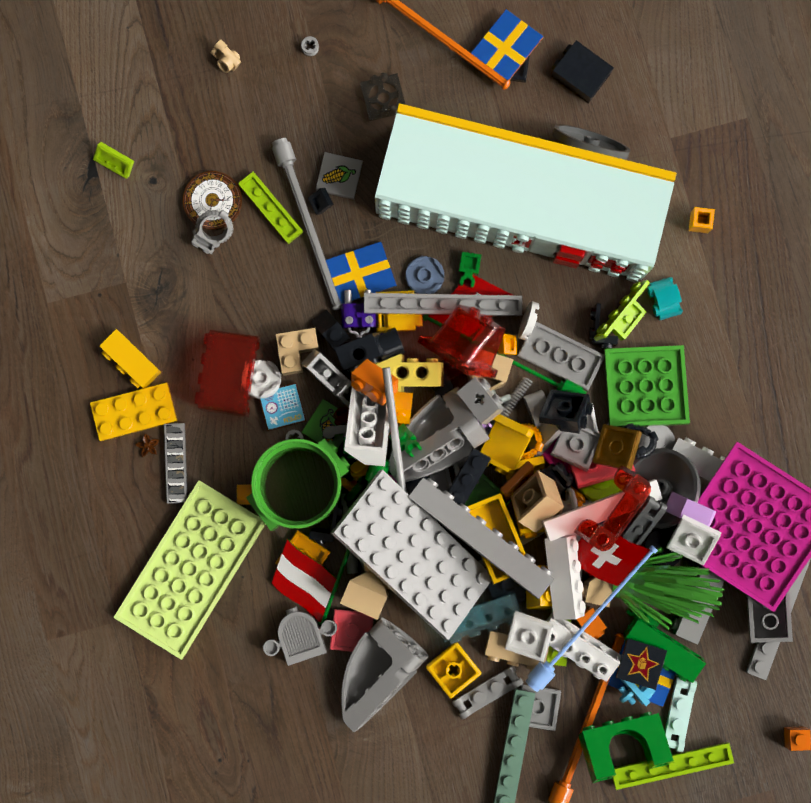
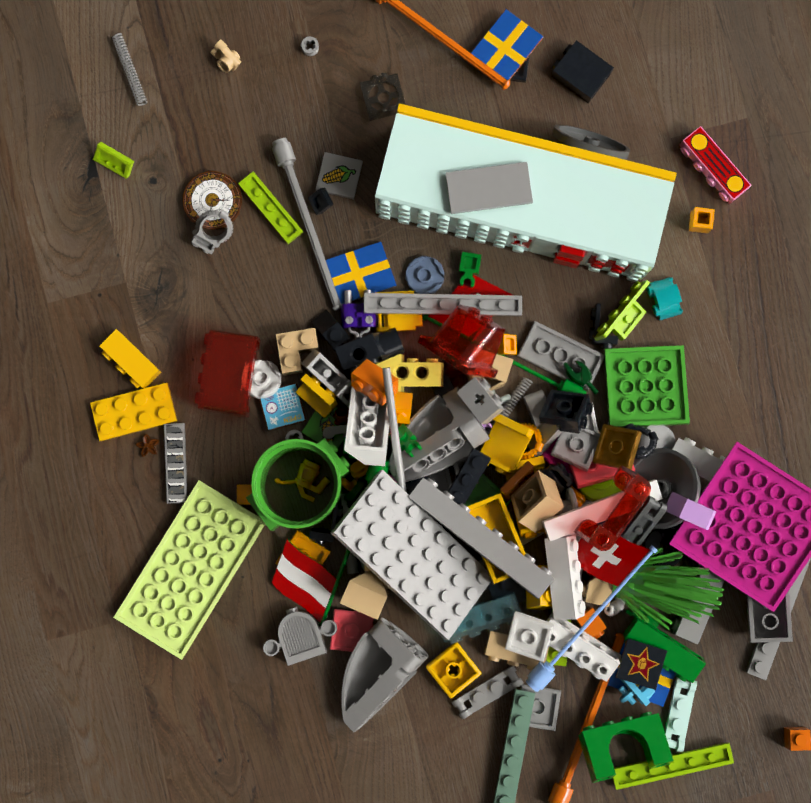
white tile [518,301,539,340] -> none
white tile [666,514,722,566] -> none
none -> light grey piece [112,33,148,106]
none -> light orange piece [275,459,331,502]
none -> yellow bracket [296,374,338,418]
none -> light grey tile [445,162,533,214]
none -> dark green hand [563,360,599,394]
none -> white arm [604,598,625,616]
none -> brick [679,126,752,204]

